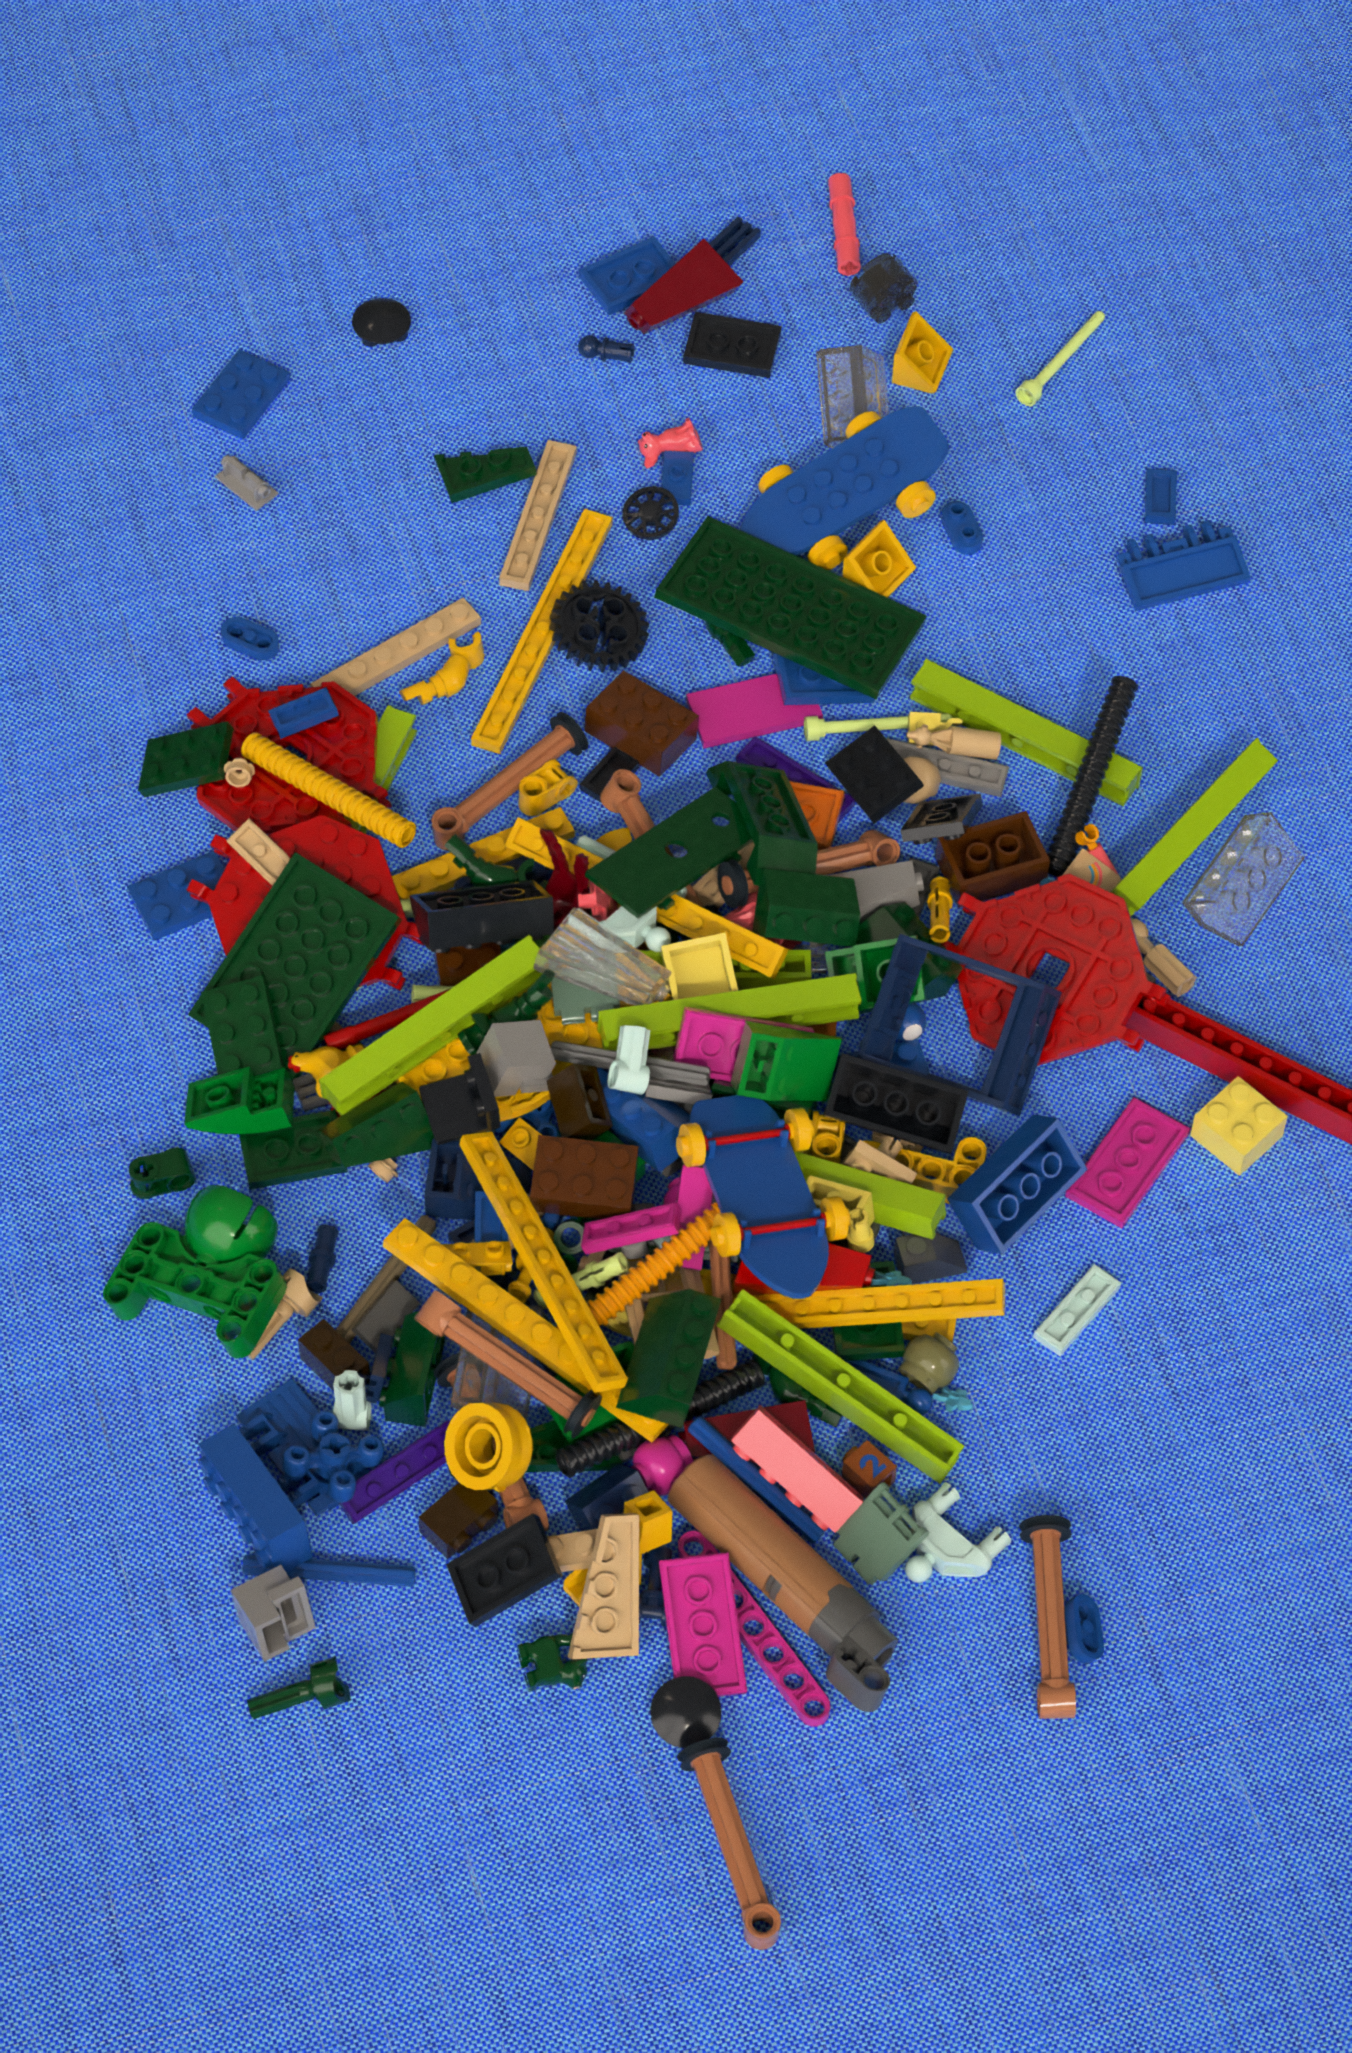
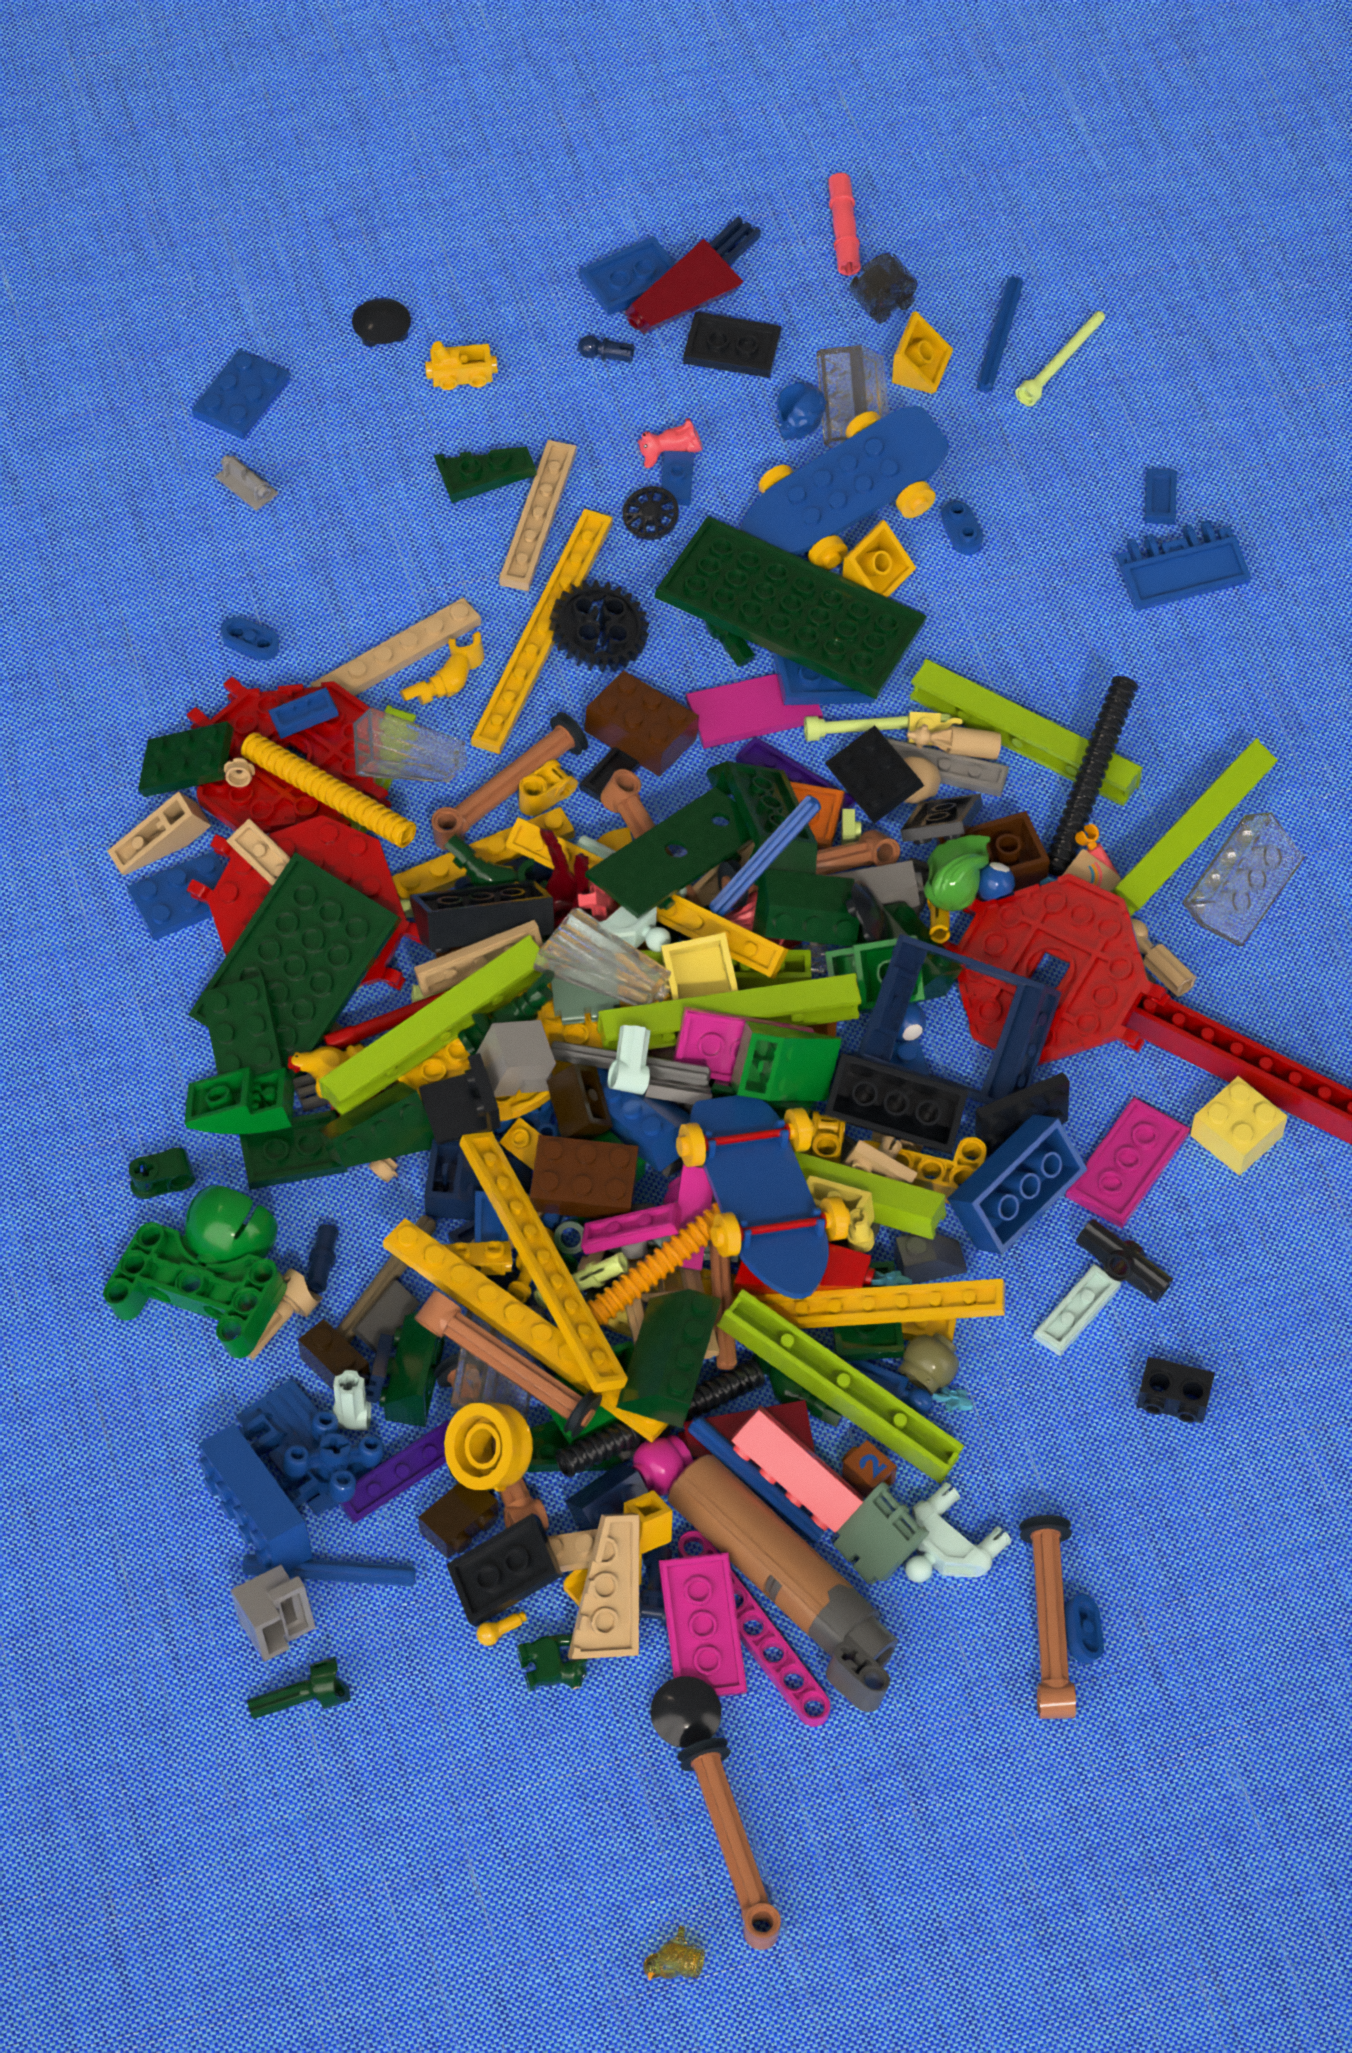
none -> tan slope [107,791,211,875]
none -> clear slope [353,707,467,783]
none -> tan tile [414,920,543,997]
none -> yellow brick [425,341,498,390]
none -> yellow piece [476,1611,527,1646]
none -> clear yellow animal [643,1926,705,1980]
none -> blue axle [709,795,821,917]
none -> blue hair [777,381,827,441]
none -> yellowish green plate [841,809,861,845]
none -> black dish [846,881,888,943]
none -> bright green piece [924,835,990,911]
none -> black plate [975,1072,1070,1156]
none -> blue axle [977,276,1023,393]
none -> blue piece [977,862,1015,901]
none -> black piece [1076,1219,1173,1303]
none -> black brick [1136,1357,1215,1423]

